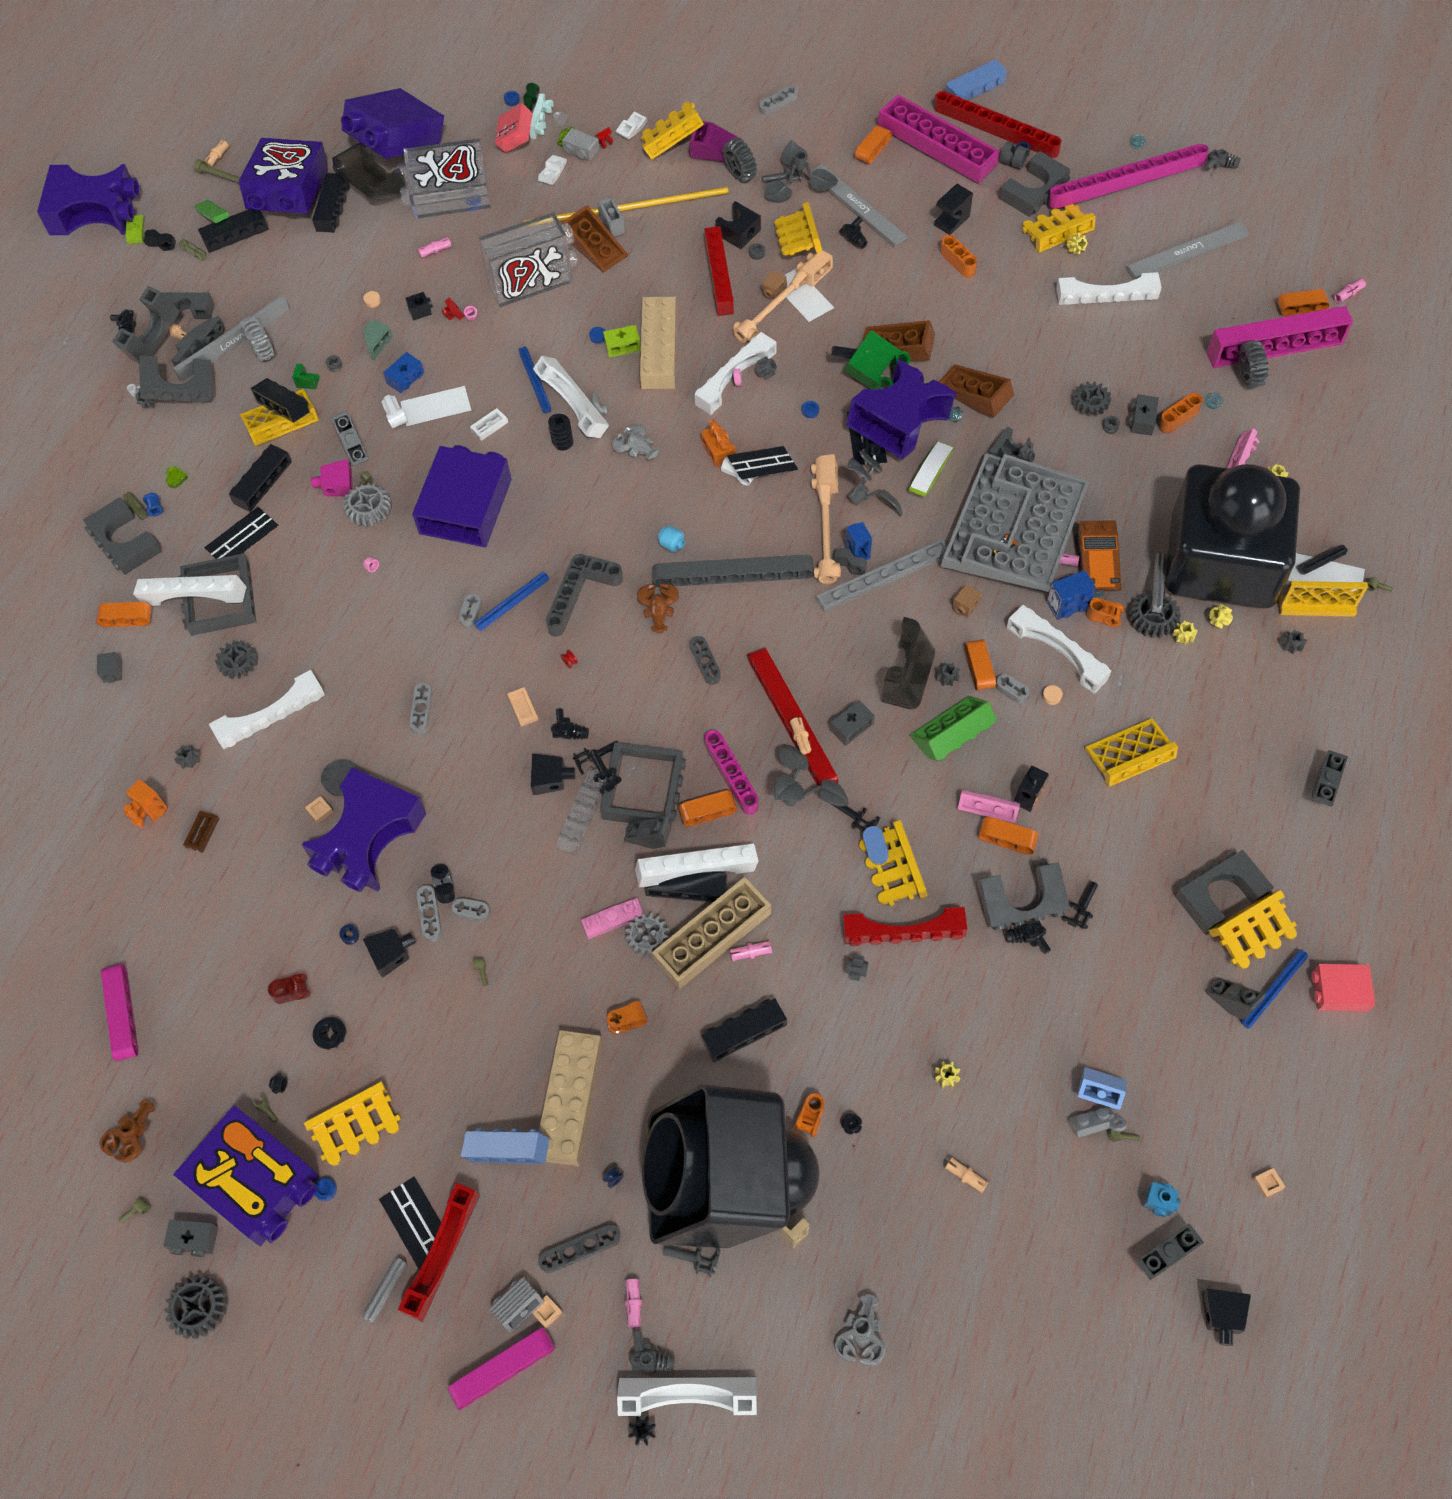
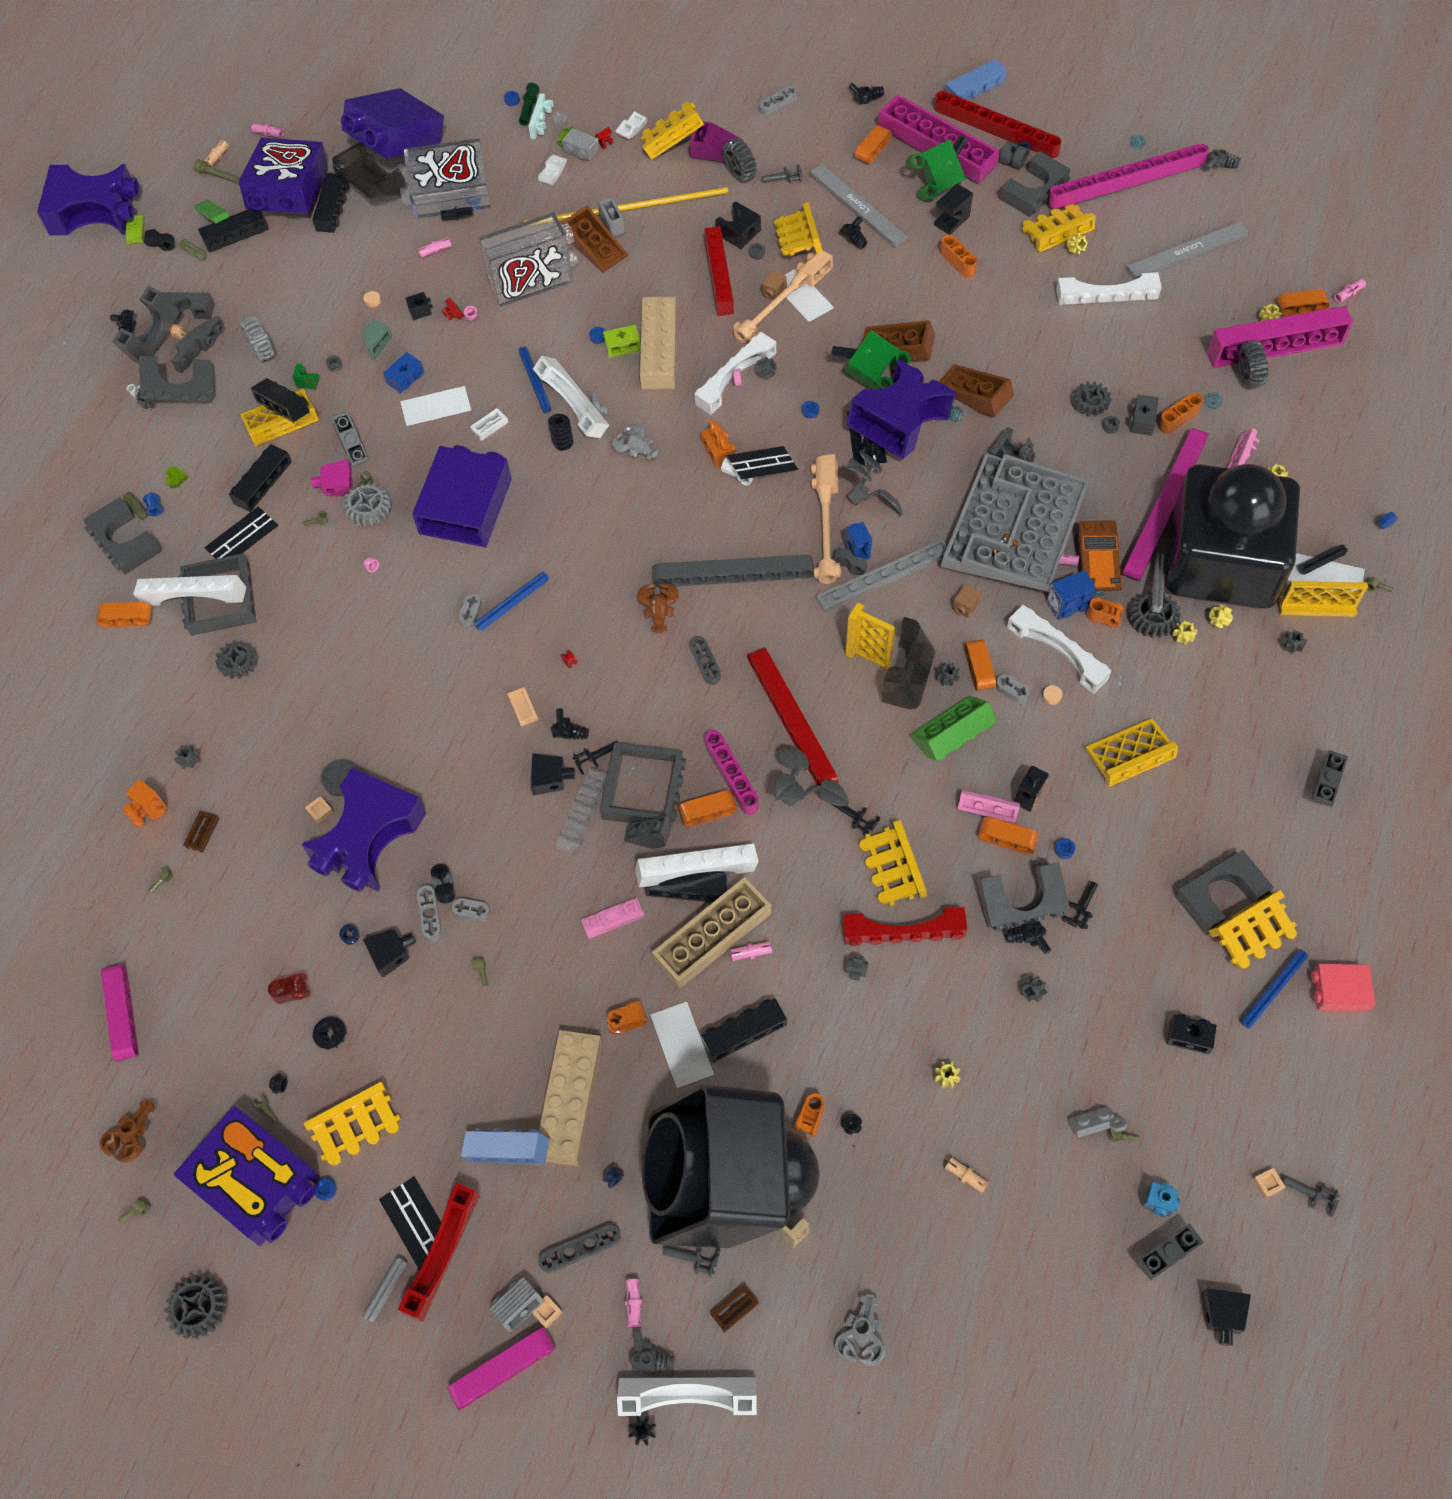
dark grey brick [97,652,122,683] -> none
dark grey brick [163,1220,218,1257] -> none
light grey tile [173,296,290,382] -> none
white arch [209,670,325,750] -> none
white piece [381,395,408,429] -> none
light grey beam [409,682,433,735] -> none
coral brick [495,103,533,153] -> none
dark grey beam [546,554,623,637] -> none
black piece [590,749,622,794] -> none
light grey gear [625,913,669,957] -> none
medium azure head [658,526,685,552] -> none
dark grey plant [765,140,838,202] -> none
light nougat axle [790,717,811,755] -> none
dark grey brick [830,700,875,746] -> none
medium blue tile [863,826,889,865] -> none
white slope [909,441,954,497] -> none
light blue brick [1078,1067,1127,1110] -> none
dark grey slope [1205,978,1266,1020] -> none
none -> olive hand [148,867,172,893]
none -> bright pink pin [251,122,284,139]
none -> olive hand [303,511,328,526]
none -> black axle [440,207,473,221]
none -> white sticker [650,1002,714,1088]
none -> reddish brown tile [710,1285,759,1333]
none -> yellow fence [846,602,895,669]
none -> black piece [849,83,884,104]
none -> green piece [905,135,967,201]
none -> dark grey gear [1020,976,1047,1002]
none -> blue tile [1054,838,1075,859]
none -> dark pink beam [1123,427,1209,581]
none -> black brick [1167,1014,1217,1055]
none -> light yellow gear [1258,304,1282,321]
none -> dark grey piece [1282,1176,1339,1217]
none -> blue tile [1378,512,1398,529]

